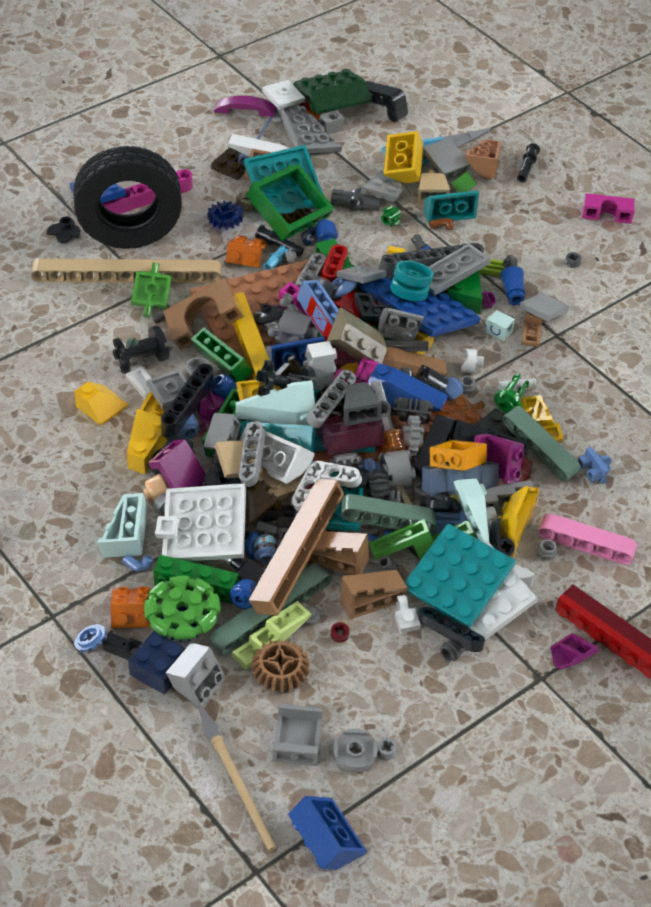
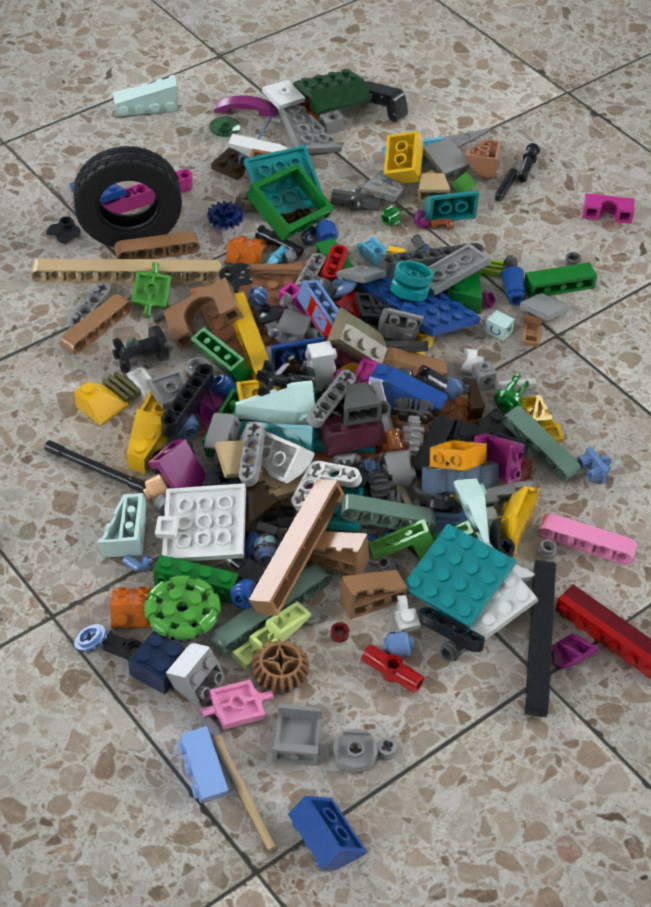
none -> black piece [44,440,146,494]
none -> medium nougat beam [59,294,132,355]
none -> light grey beam [69,282,111,329]
none -> olive tile [102,371,141,403]
none -> light aqua wedge [113,75,178,117]
none -> medium nougat beam [114,231,200,259]
none -> light blue wedge [177,726,228,804]
none -> bright pink plate [200,679,274,730]
none -> clear green dish [209,116,241,137]
none -> black plate [219,263,253,293]
none -> medium nougat axle [246,263,305,275]
none -> medium blue gear [247,286,269,308]
none -> medium azure piece [357,237,386,267]
none -> red piece [361,644,425,693]
none -> medium blue head [383,630,415,658]
none -> magenta arm [413,209,429,229]
none -> dark brown slope [467,379,485,420]
none -> light grey brick [471,361,497,392]
none -> black axle [495,168,518,201]
none -> green brick [524,262,597,298]
none -> black beam [524,560,556,718]

